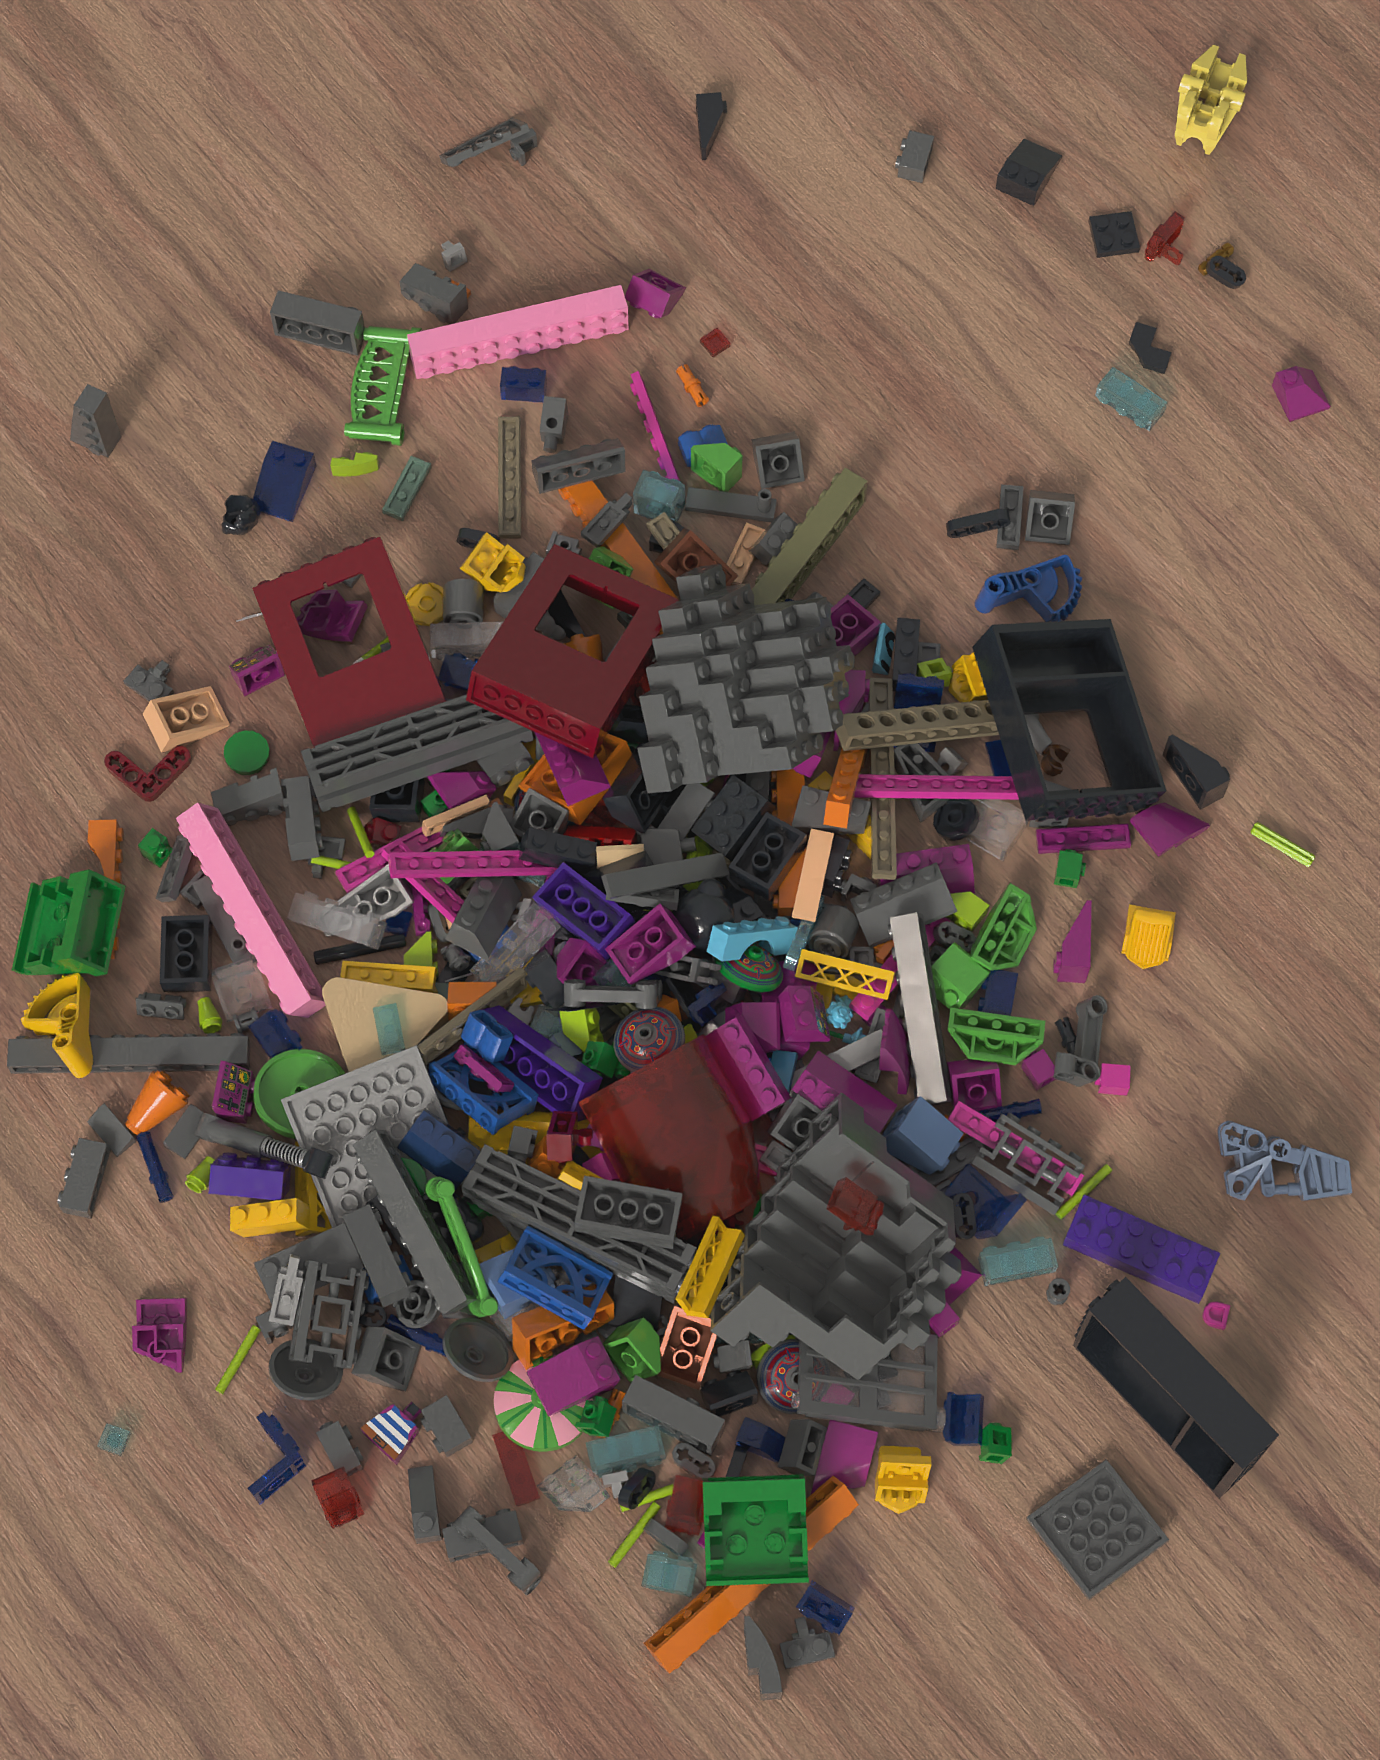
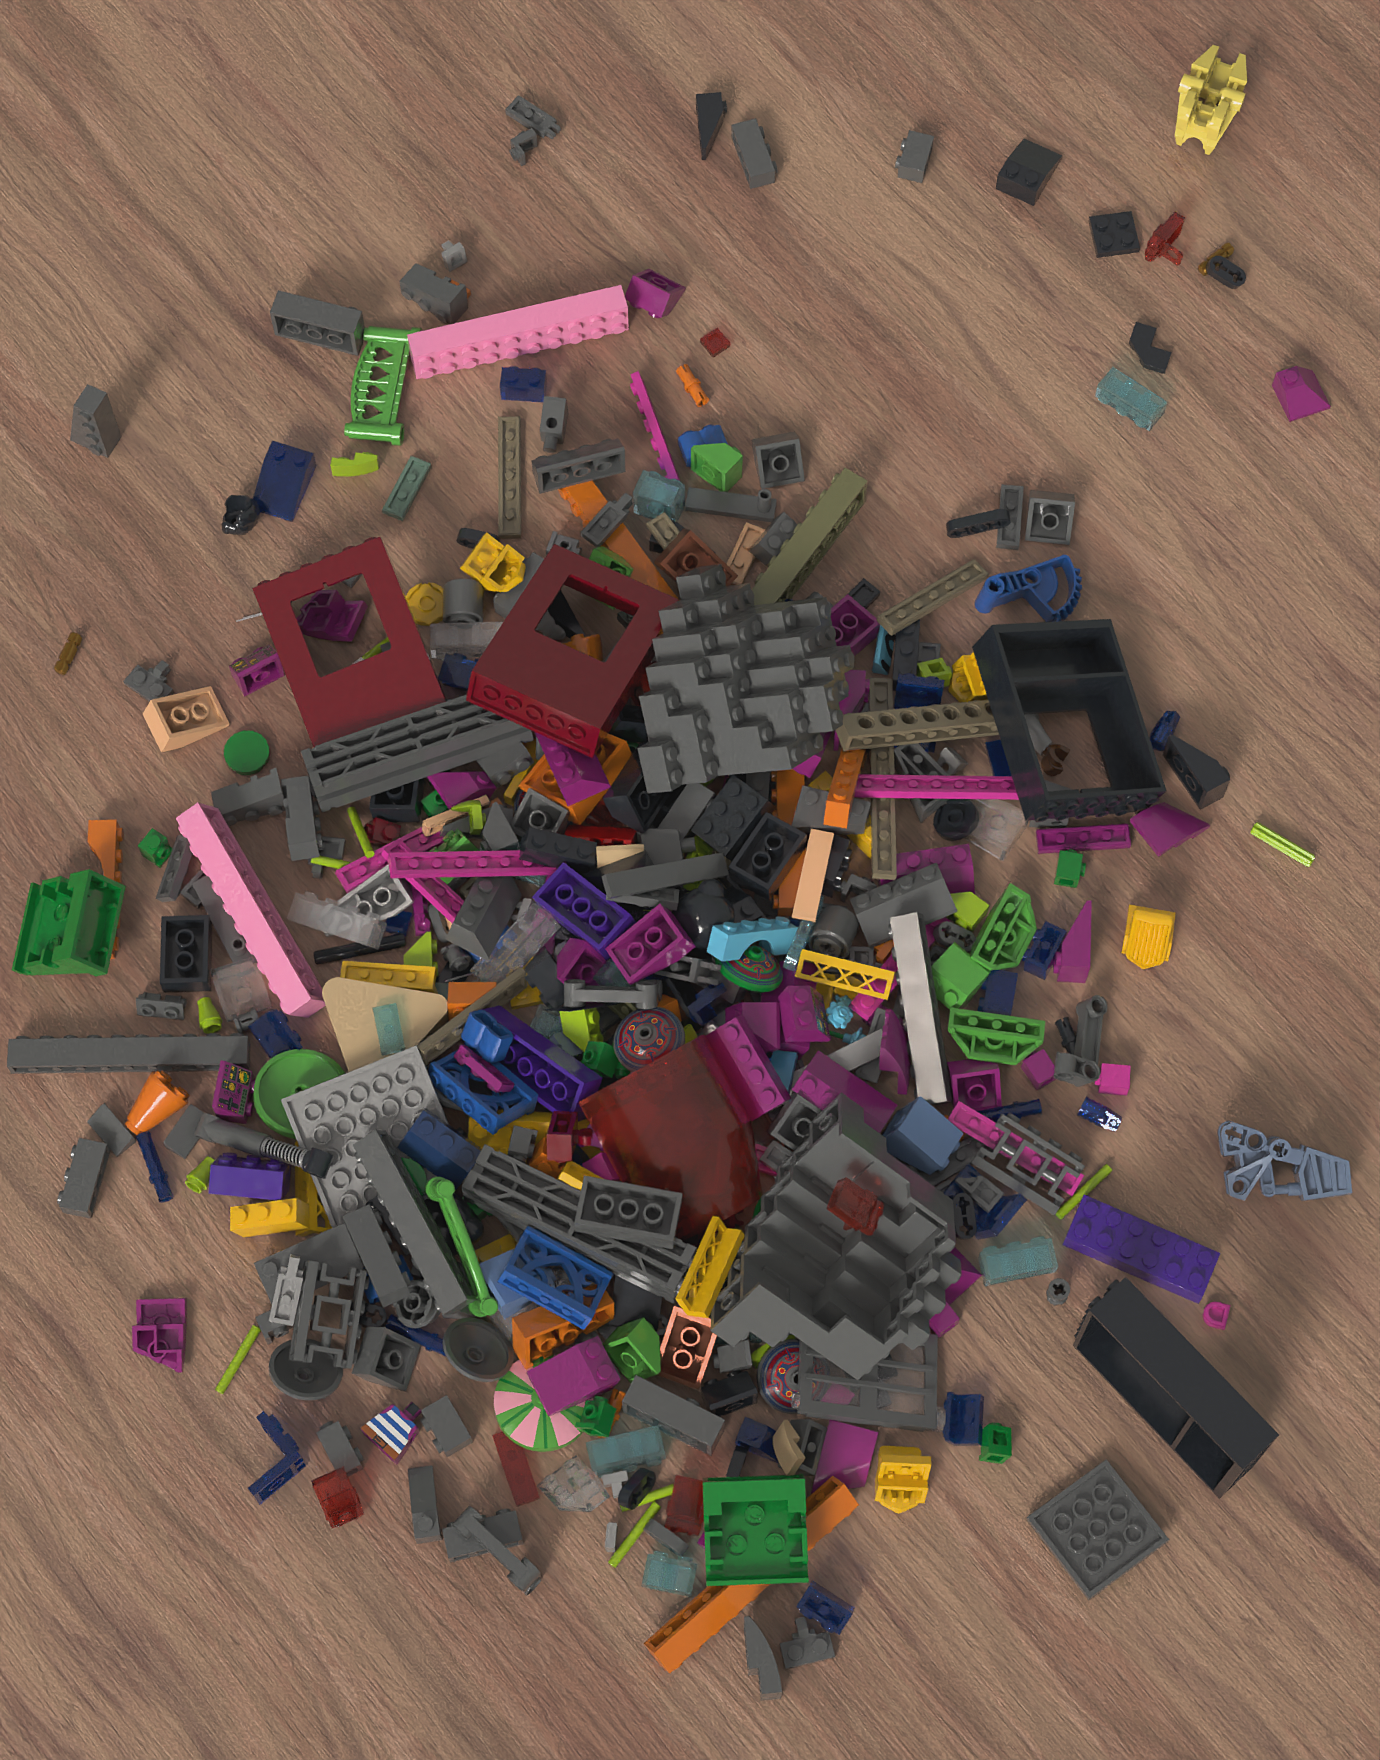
yellow arm [21,973,93,1078] -> none
clear light blue plate [97,1423,131,1457] -> none
dark red beam [104,746,192,802] -> none
dark grey wing [439,117,530,167] -> none
light grey tile [506,997,534,1025] -> none
dark grey beam [672,1443,715,1481] -> none
none -> pearl gold axle [54,632,82,675]
none -> lime plate [451,800,486,835]
none -> dark grey hinge [505,95,561,139]
none -> light grey tile [605,1522,618,1553]
none -> dark grey brick [731,118,778,189]
none -> tan slope [773,1419,805,1476]
none -> dark tan tile [876,559,989,636]
none -> dark grey slope [955,1176,1004,1213]
none -> clear blue brick [1022,921,1067,980]
none -> clear blue hinge [1077,1096,1122,1132]
none -> clear blue hinge [1149,711,1180,751]

